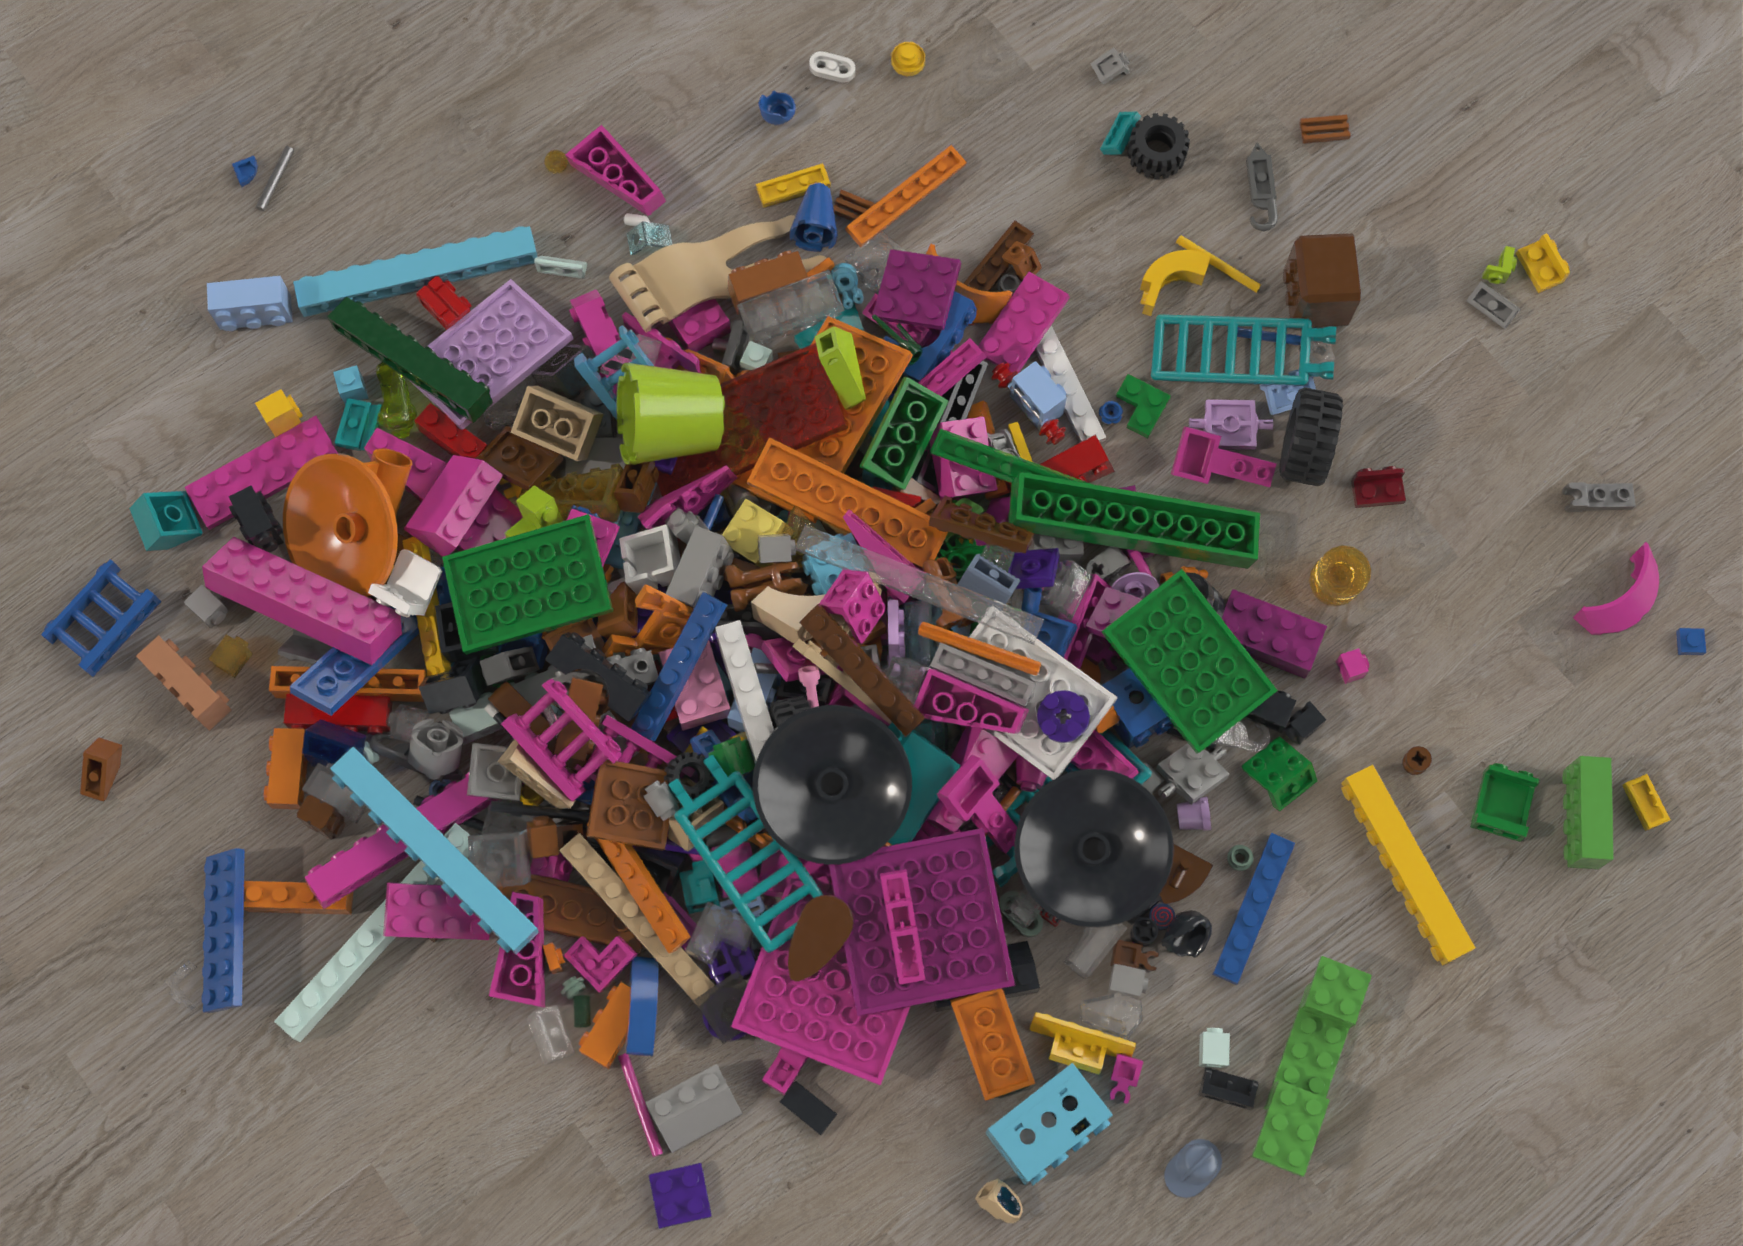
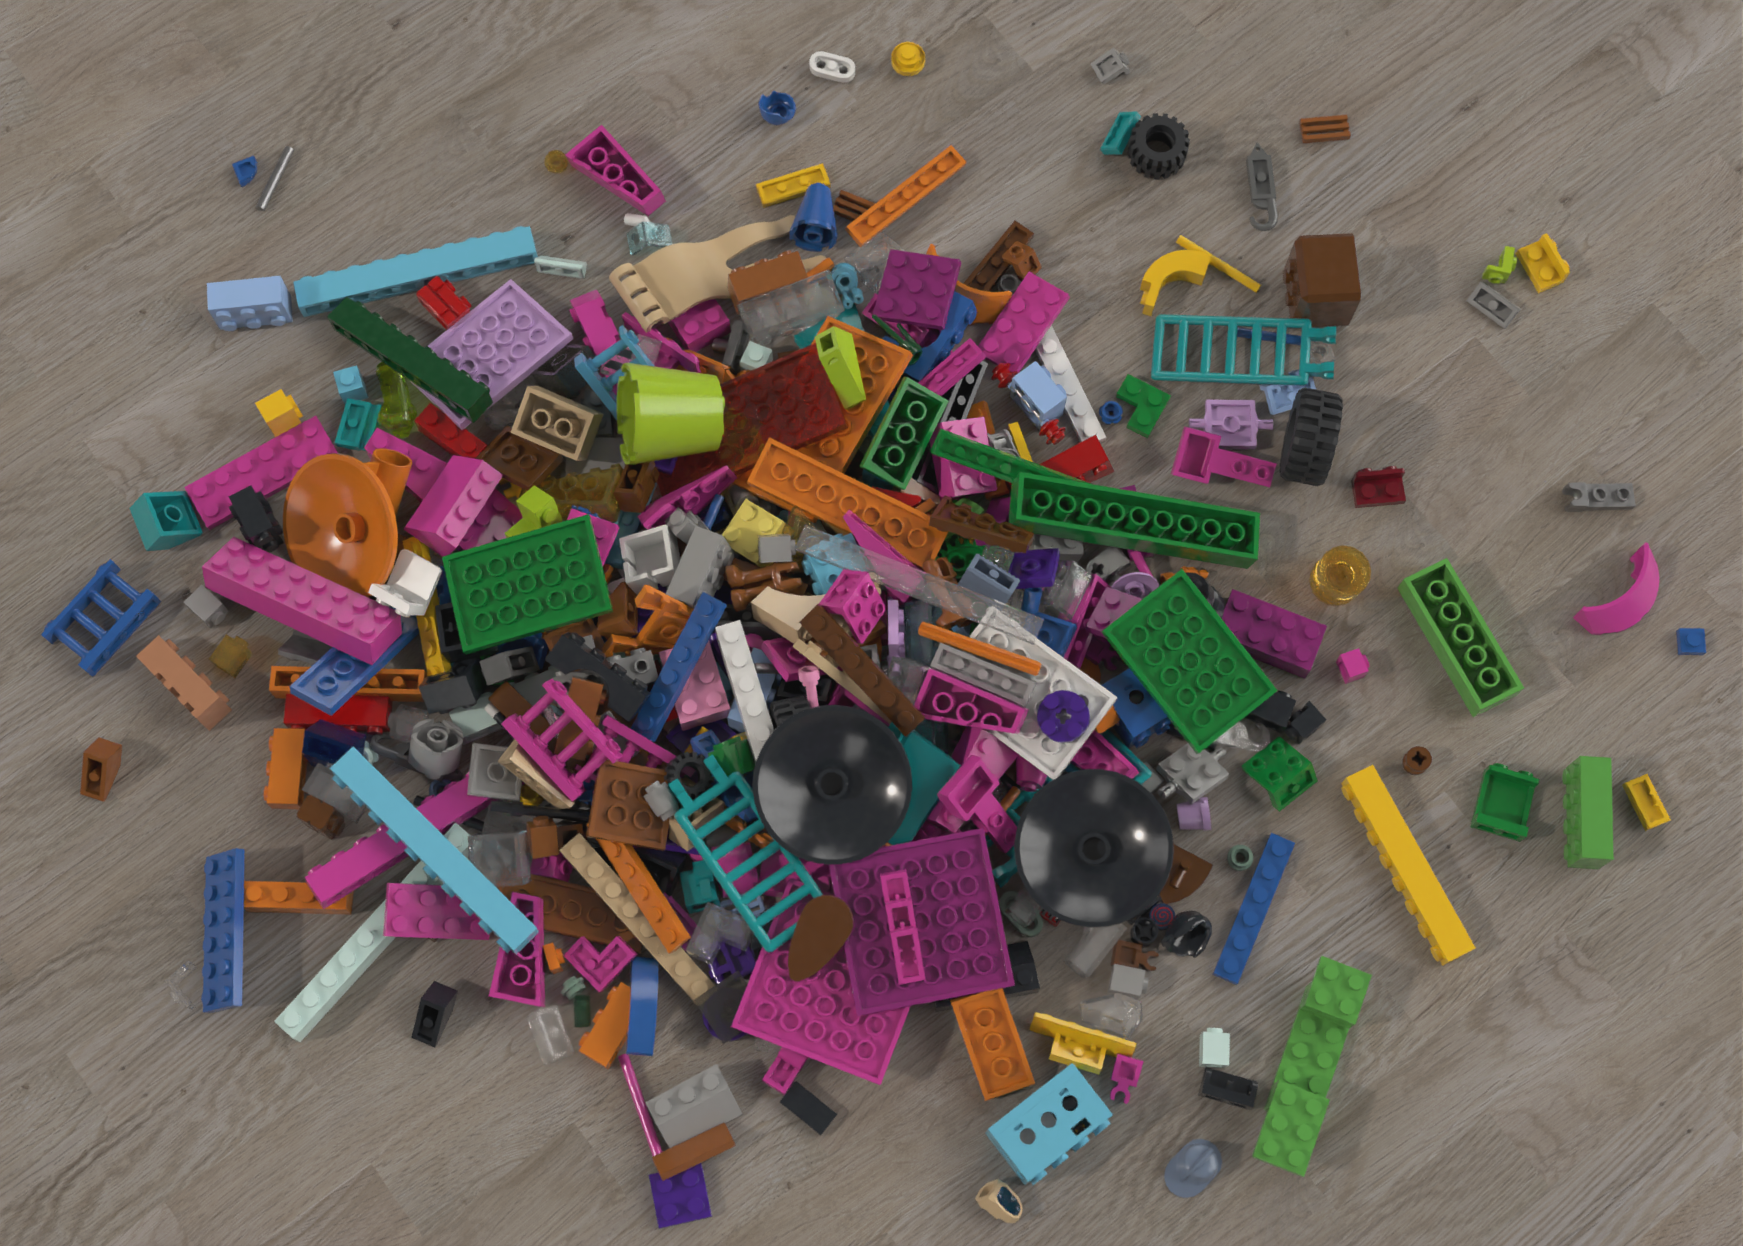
none -> black slope [411,981,458,1048]
none -> dark orange tile [652,1122,736,1181]
none -> bright green brick [1397,558,1524,717]

